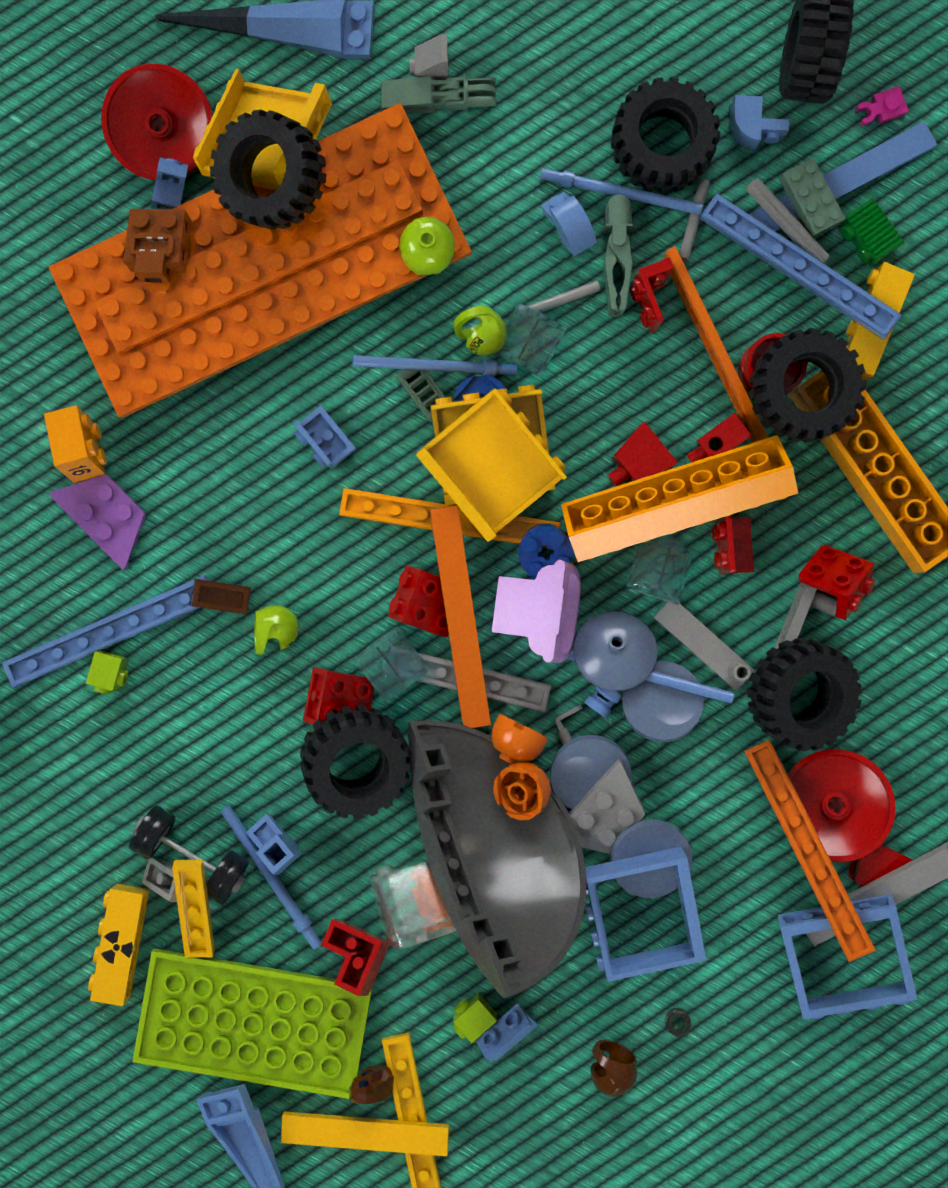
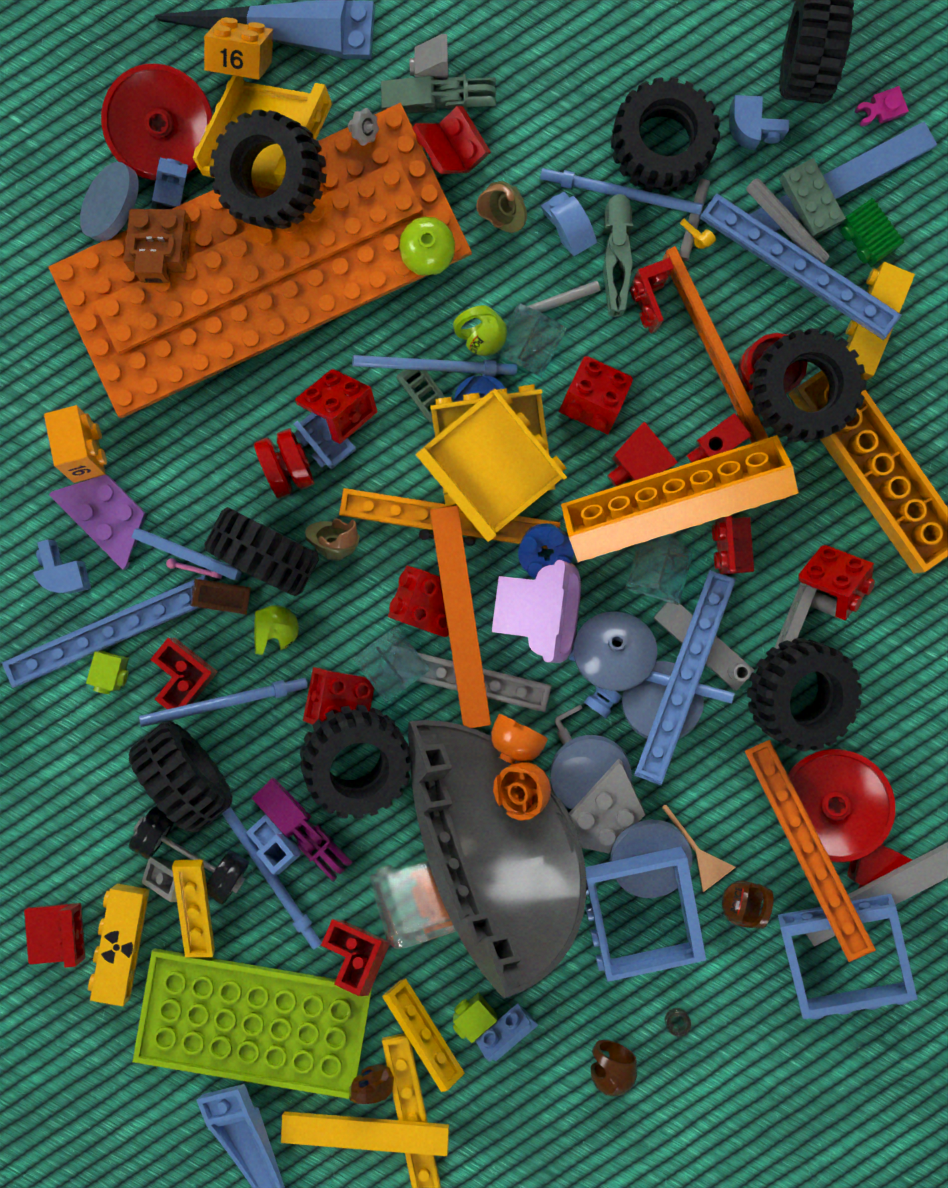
none -> red bracket [24,903,86,968]
none -> medium blue brick [33,540,91,594]
none -> sand blue piece [80,162,139,242]
none -> black tyre [129,721,233,832]
none -> medium blue tile [131,528,243,581]
none -> medium blue bar [139,678,308,727]
none -> red brick [150,638,218,709]
none -> bright pink hinge [166,558,222,579]
none -> light orange brick [204,17,273,80]
none -> black tyre [204,507,319,596]
none -> magenta arm [252,777,353,882]
none -> red wheel [254,428,315,499]
none -> red bracket [295,369,378,444]
none -> olive piece [305,519,360,561]
none -> light grey piece [348,108,379,146]
none -> yellow plate [382,978,465,1092]
none -> red bracket [412,106,491,174]
none -> black hinge [419,529,476,546]
none -> olive piece [476,181,527,233]
none -> red bracket [558,356,633,435]
none -> medium blue tile [634,570,736,786]
none -> light nougat piece [662,805,736,892]
none -> yellow hand [680,218,716,249]
none -> reddish brown helmet [722,881,774,929]

